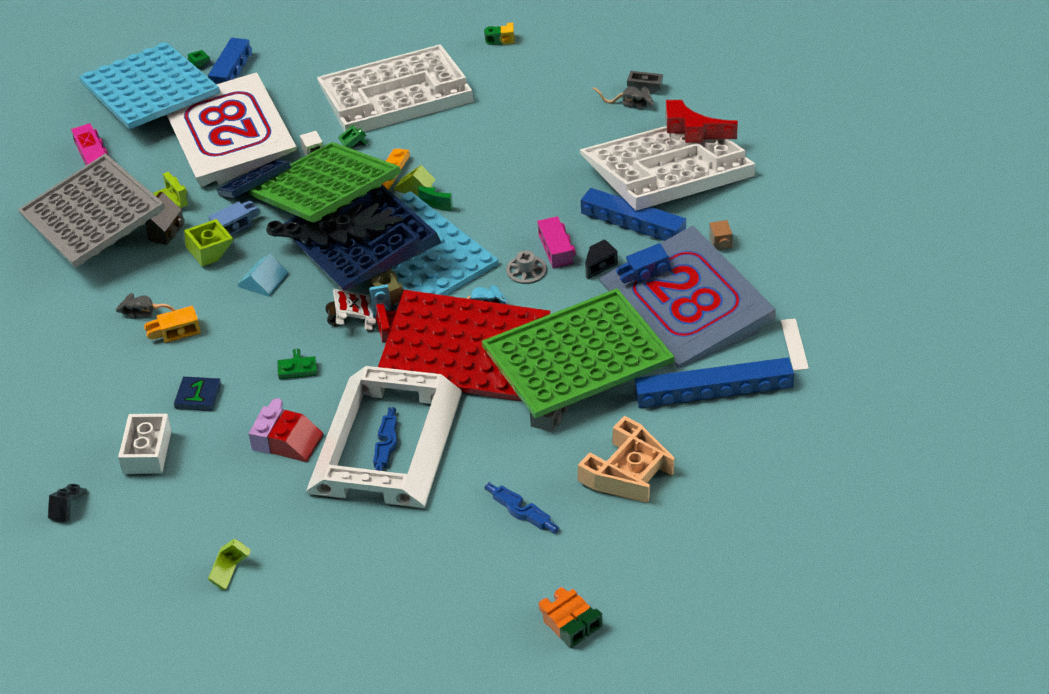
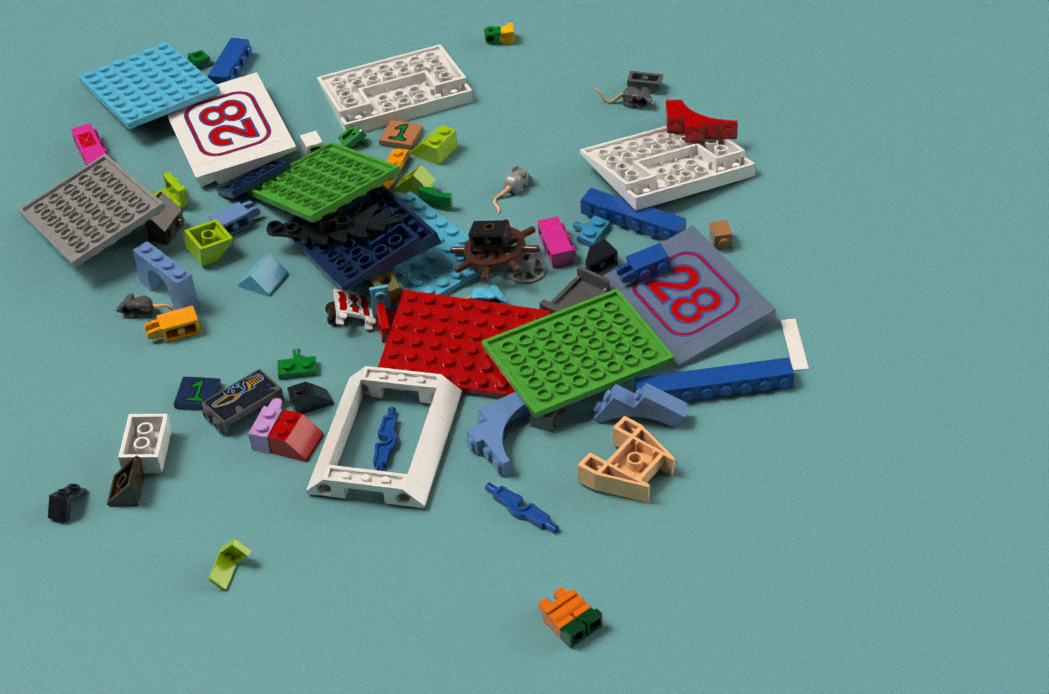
none -> dark brown slope [107,455,145,507]
none -> medium blue arch [133,241,199,310]
none -> panel [202,368,284,436]
none -> black slope [287,381,333,414]
none -> nougat tile [379,120,423,150]
none -> lime slope [410,125,458,165]
none -> reddish brown brick [450,219,541,281]
none -> medium blue arch [466,392,530,478]
none -> light grey animal [493,165,529,214]
none -> dark grey panel [539,266,610,314]
none -> dark azure plate [573,215,610,247]
none -> medium blue arch [593,383,687,428]

